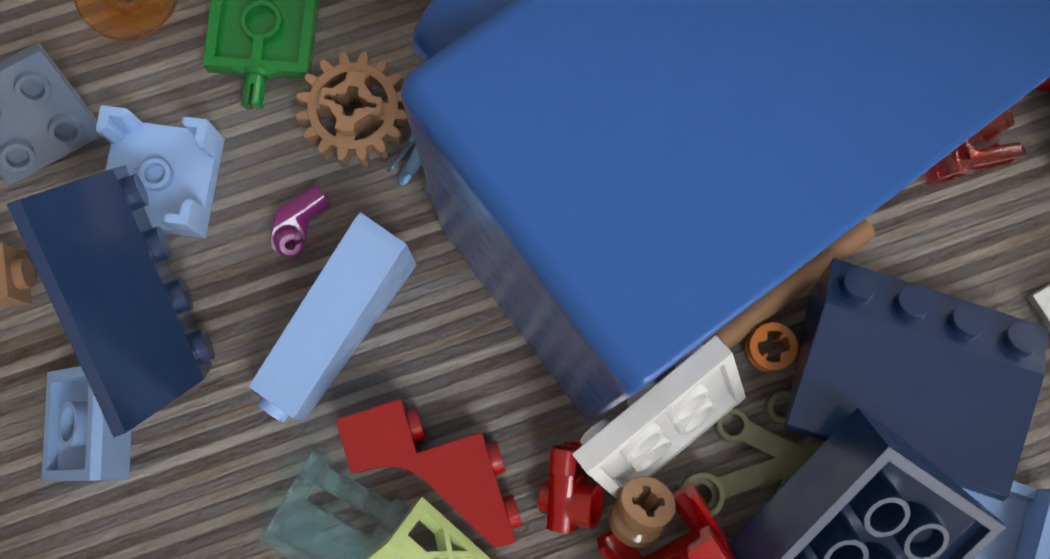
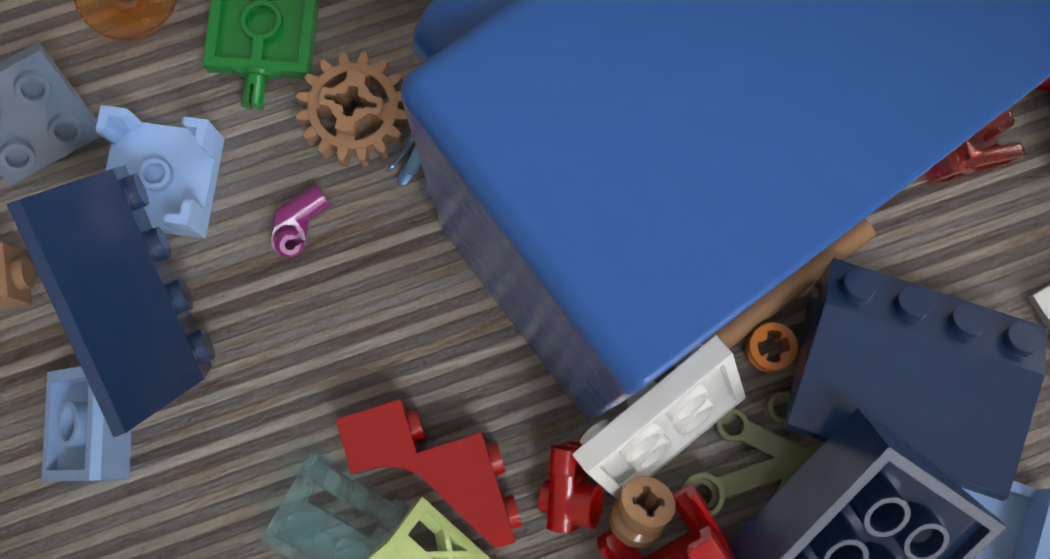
light blue slope [249,212,417,423] -> none

